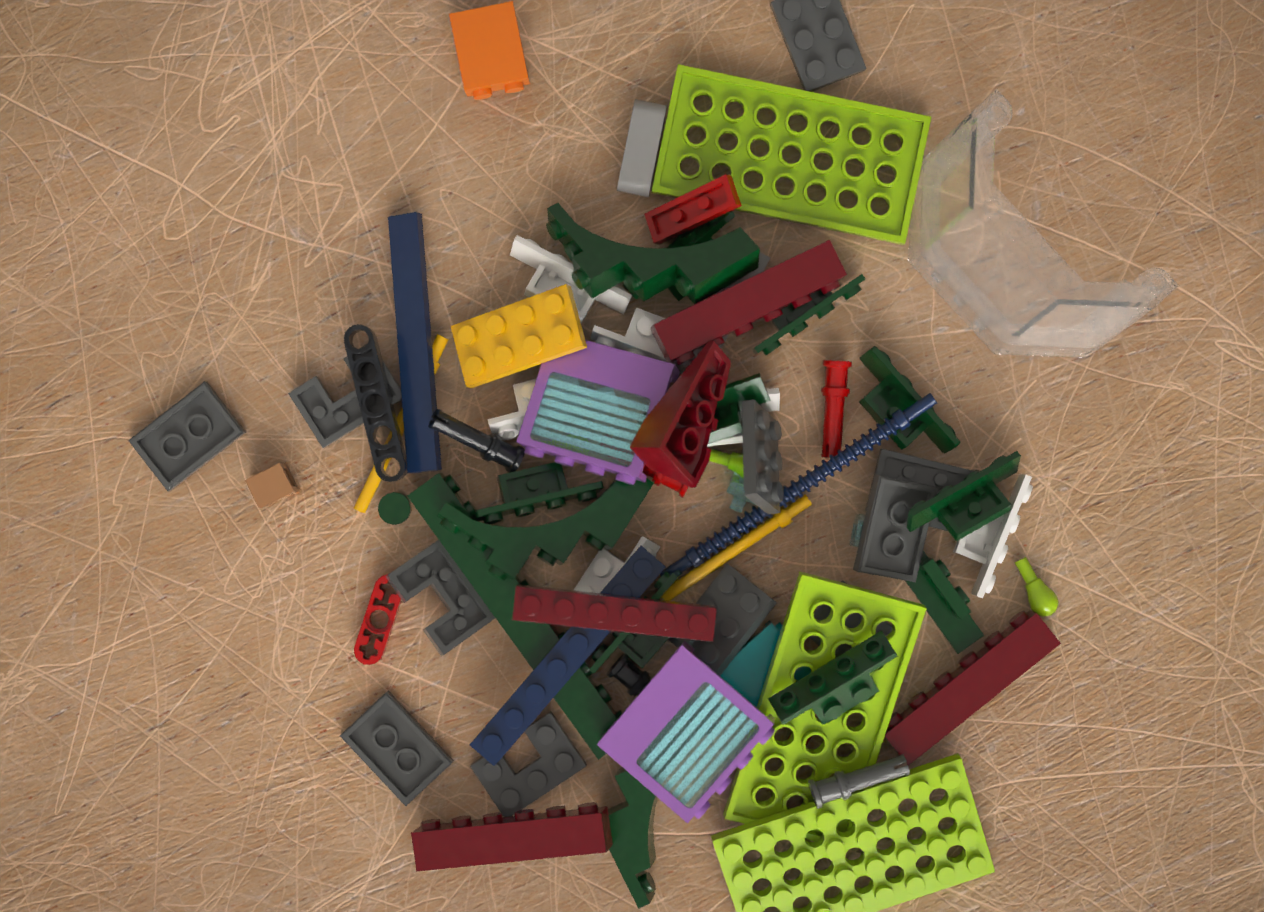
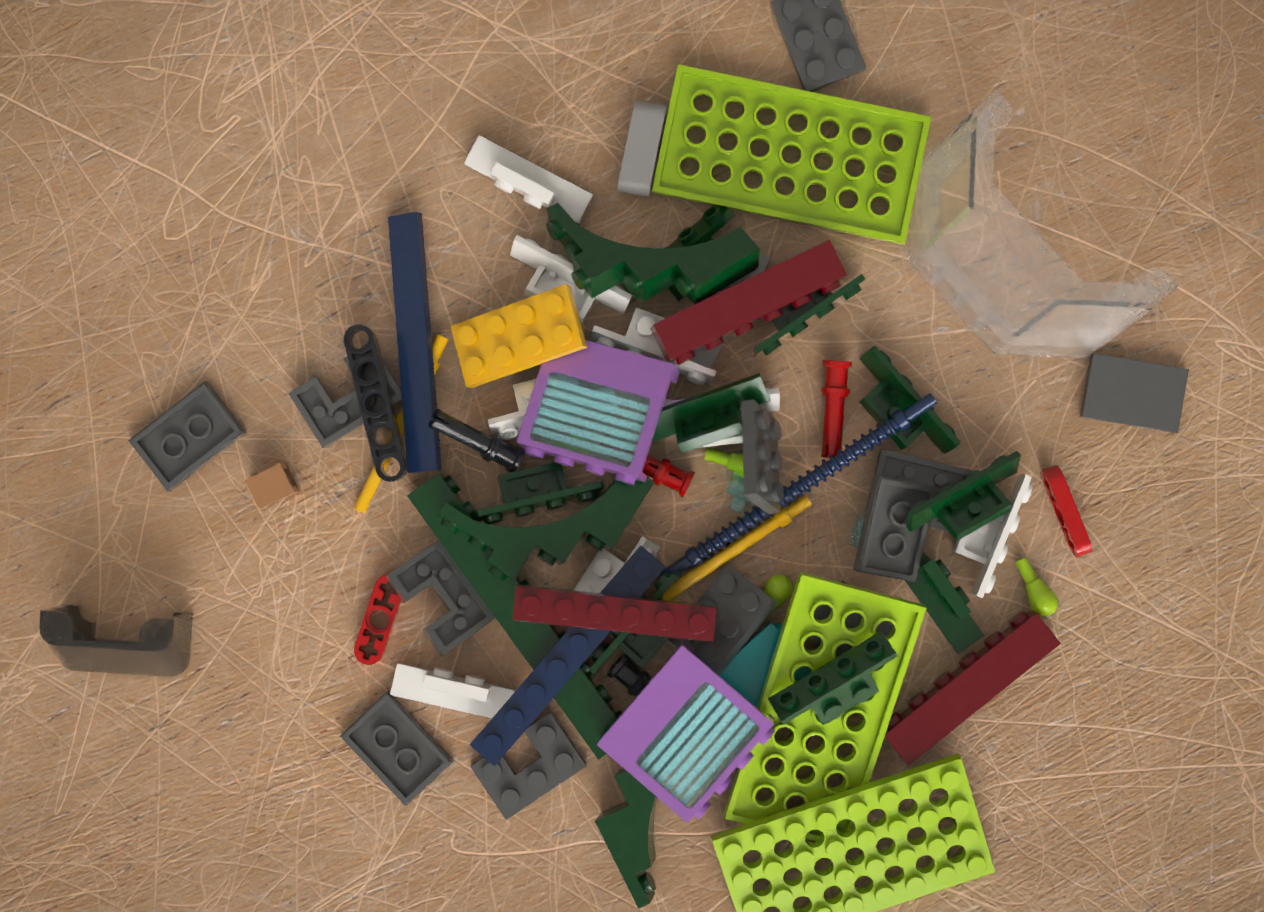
dark green tile [378,492,412,525] -> none
dark red brick [411,802,613,872] -> none
orange brick [449,1,530,100] -> none
dark red wedge [629,341,731,488] -> none
red plate [644,174,742,245] -> none
dark grey pin [808,754,910,809] -> none
none -> clear smoke windscreen [39,604,193,677]
none -> white bracket [390,663,516,718]
none -> white bracket [464,135,593,224]
none -> lime piece [755,574,793,631]
none -> red beam [1040,465,1092,558]
none -> dark grey tile [1080,353,1189,433]

